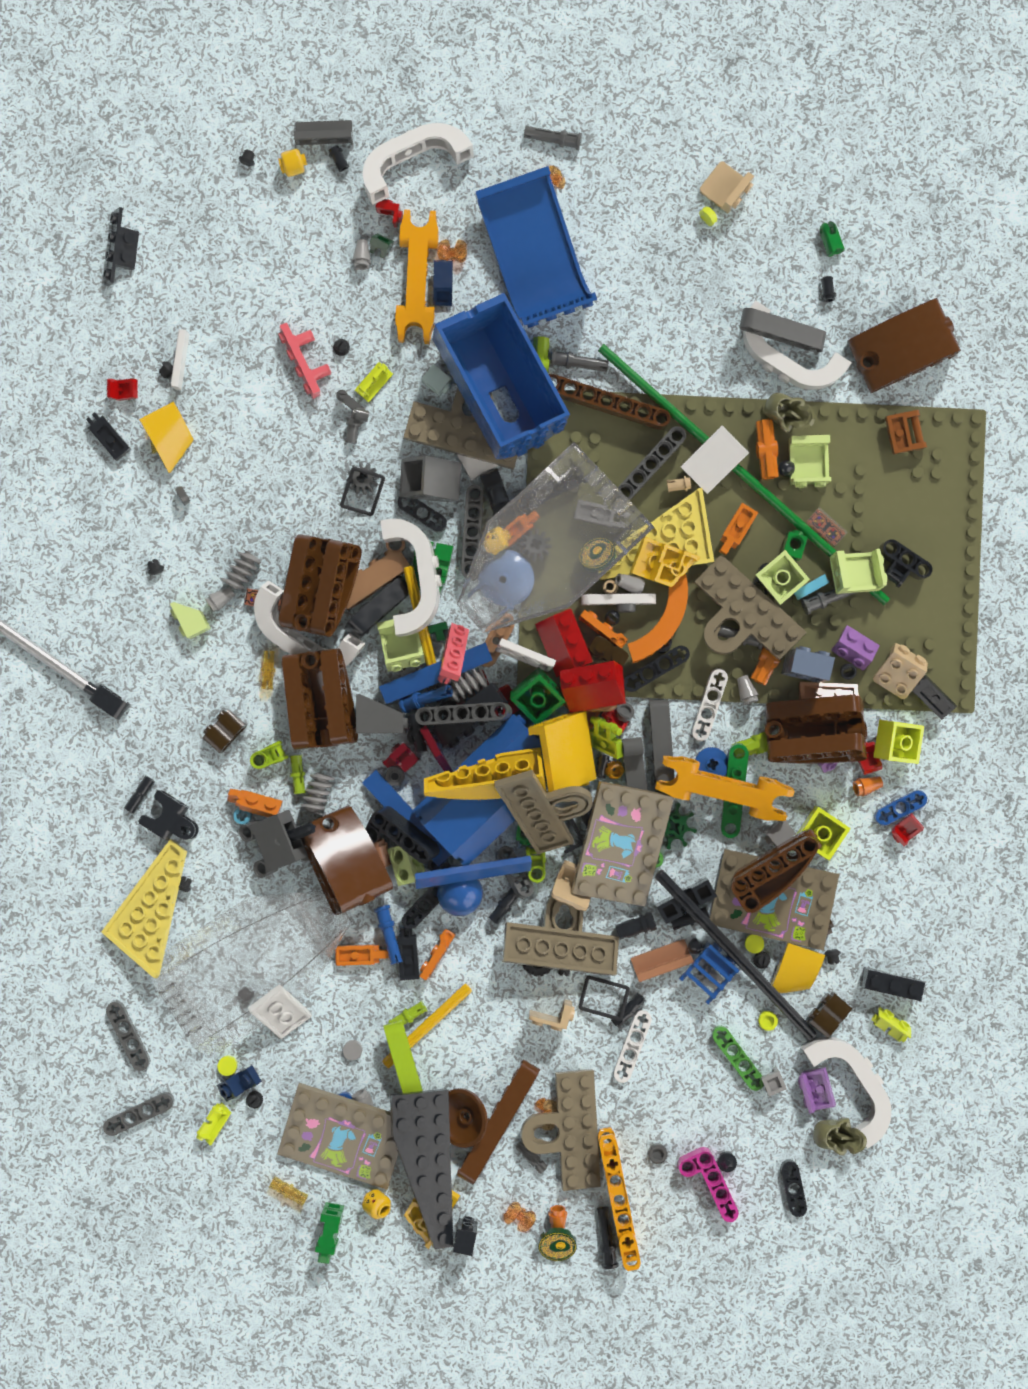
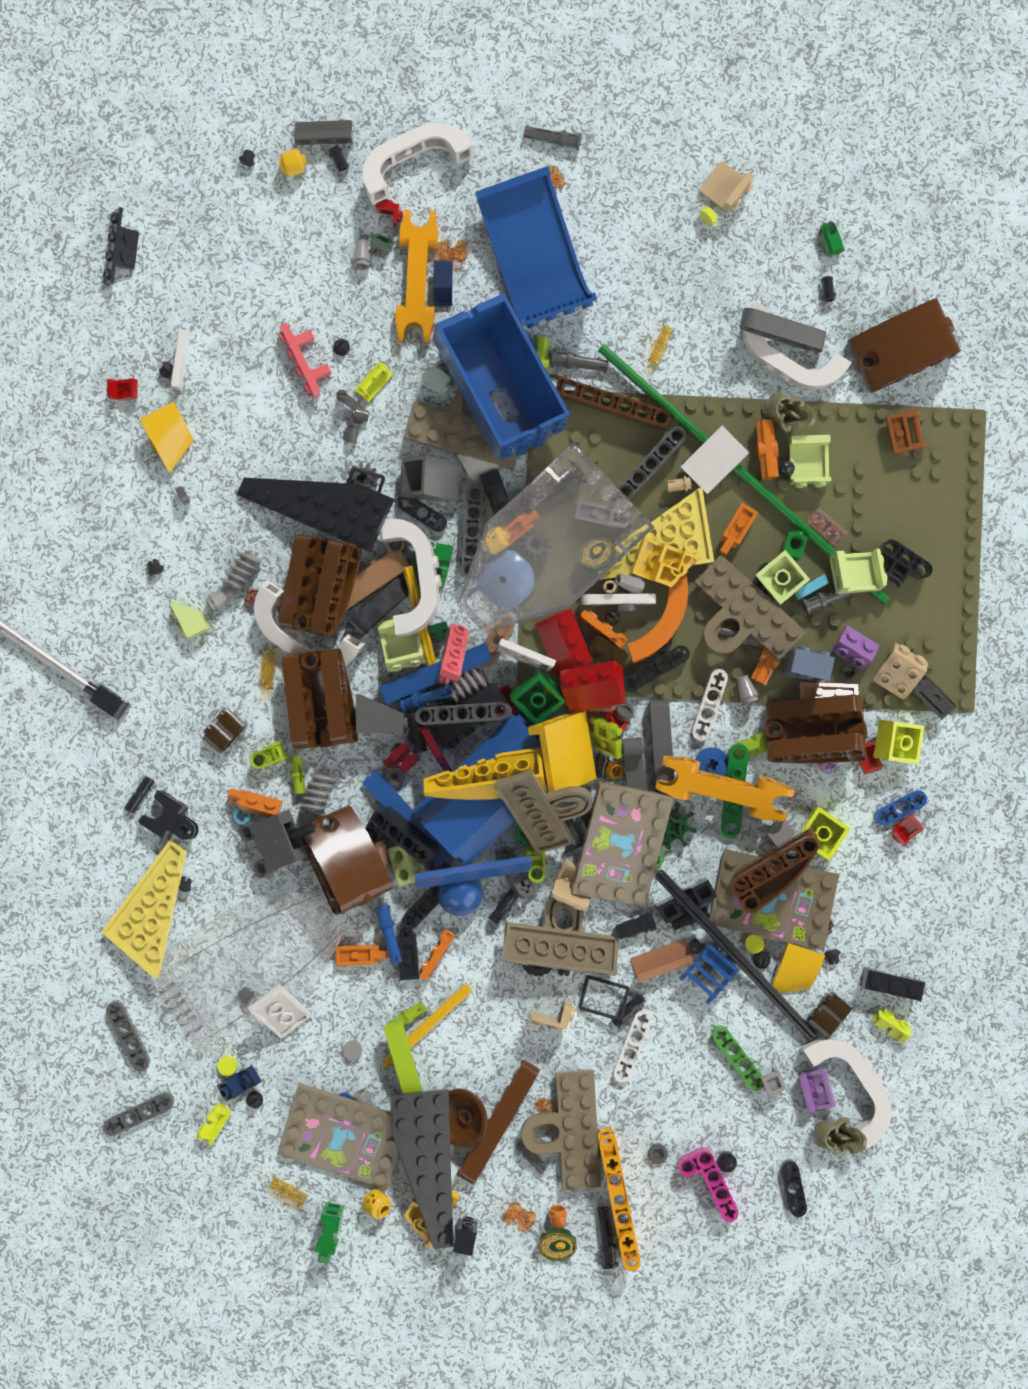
black hinge [86,412,131,461] -> none
neon yellow tile [758,1011,778,1031] -> none
orange cone [853,776,883,797] -> none
none -> black wing [236,477,394,553]
none -> clear yellow pin [648,325,674,365]

